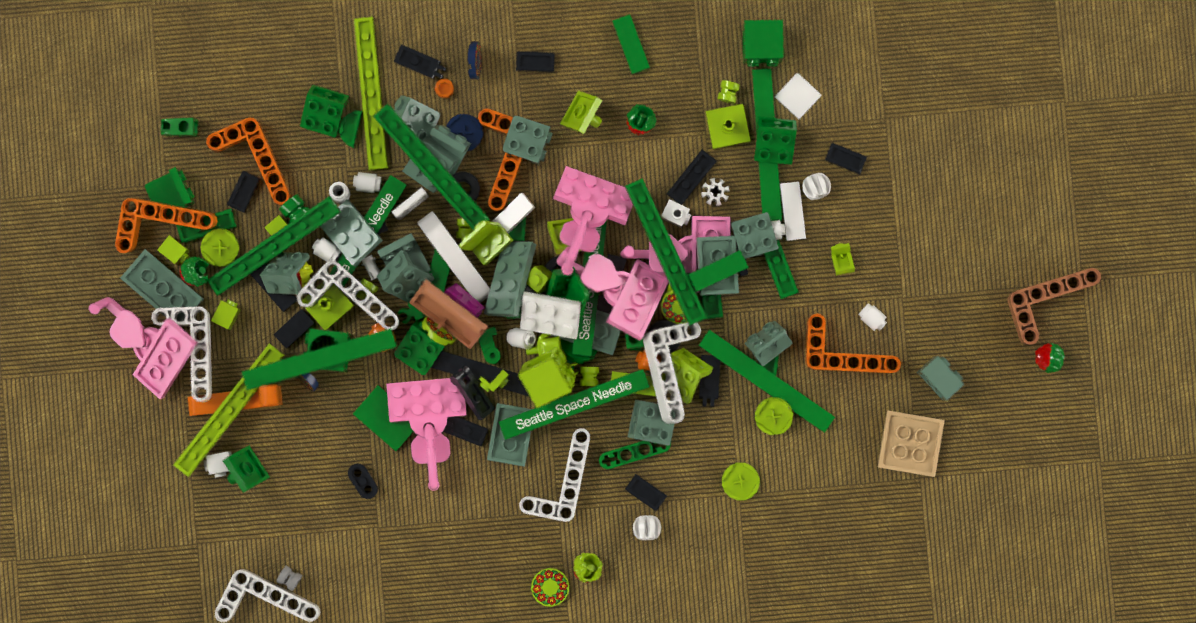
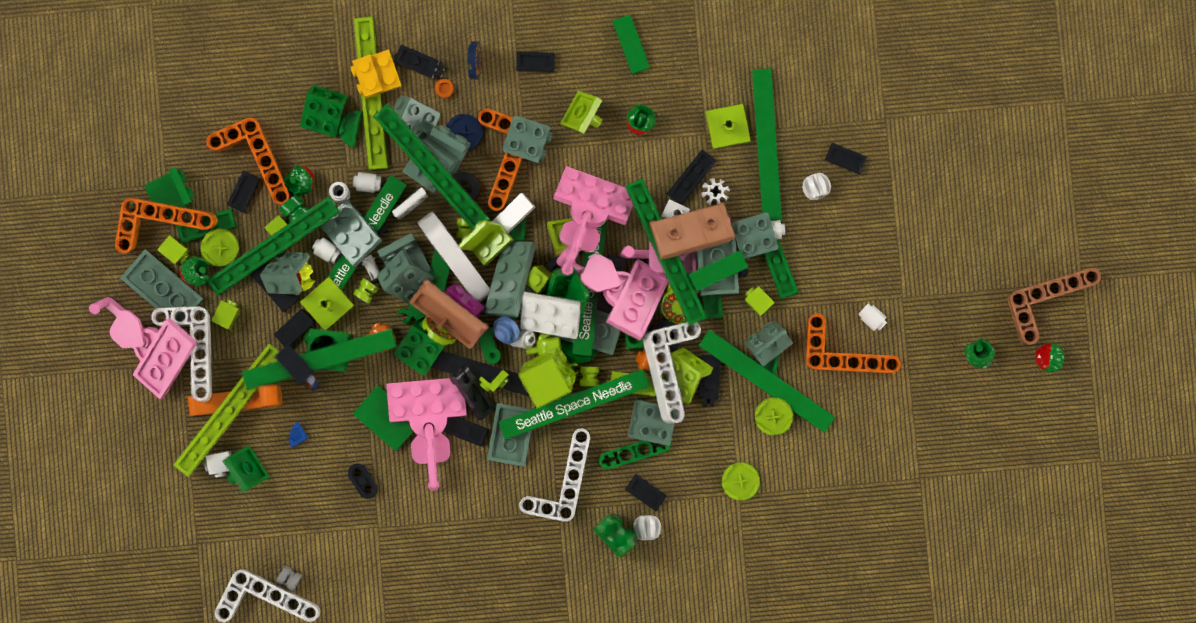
green leg [161,118,198,137] -> none
white beam [297,261,399,330] -> none
tile [531,568,569,607] -> none
lime piece [573,553,603,583] -> none
lime wheel [717,80,740,104] -> none
green brick [742,20,784,67] -> none
green bracket [754,117,797,165] -> none
white sticker [775,73,821,119] -> none
white tile [780,182,806,241] -> none
lime bracket [831,243,855,276] -> none
tan plate [877,410,944,477] -> none
sand green brick [917,356,964,401] -> none
none -> black tile [274,344,315,386]
none -> green piece [283,165,315,195]
none -> blue tile [289,421,309,448]
none -> yellow plate [350,49,402,99]
none -> medium blue plate [493,316,520,344]
none -> green brick [593,513,636,558]
none -> nougat container [649,203,735,259]
none -> lime brick [744,286,775,317]
none -> green piece [964,338,995,369]

